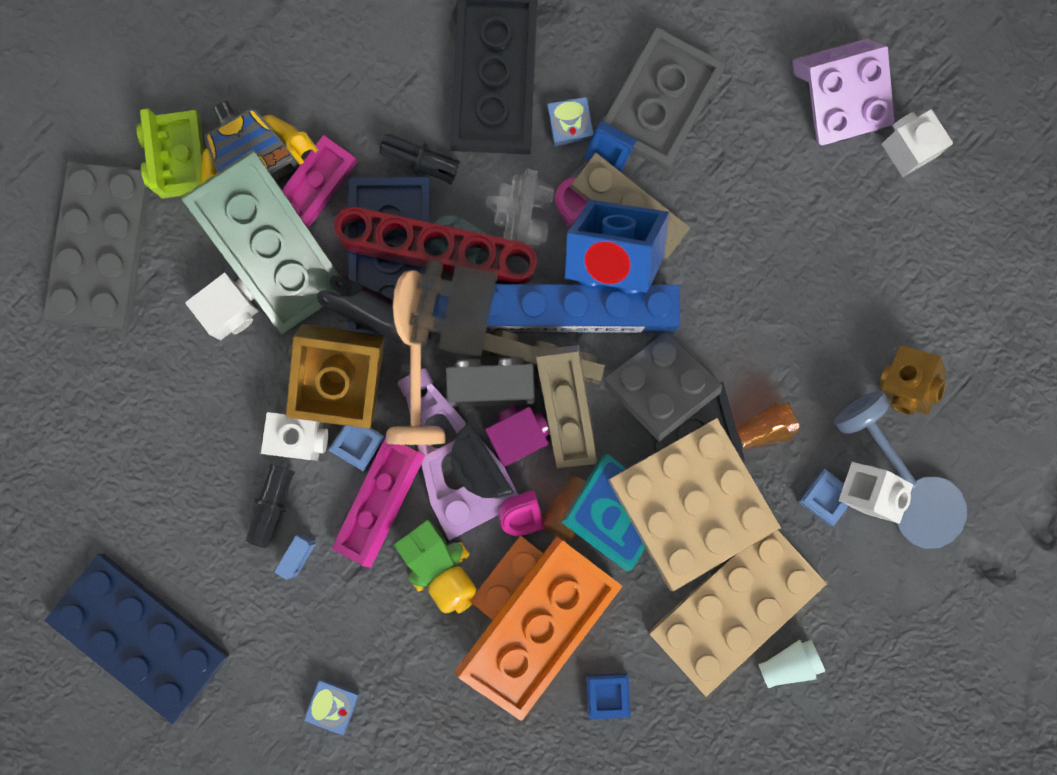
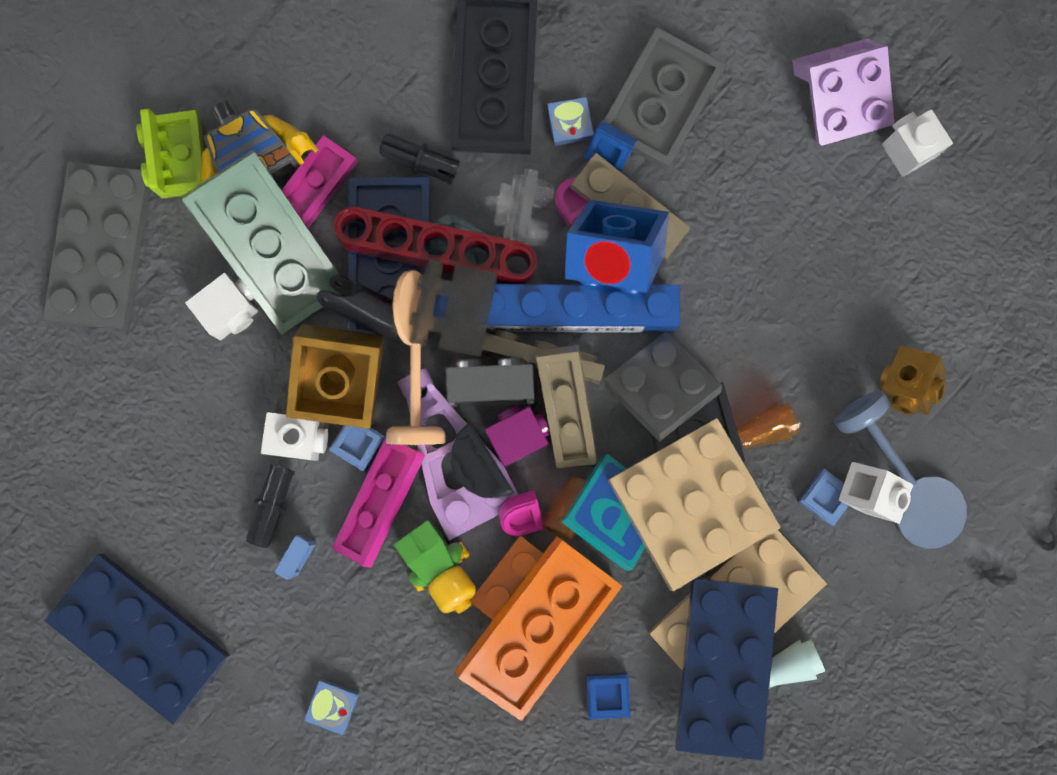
none -> dark blue plate [675,578,778,761]

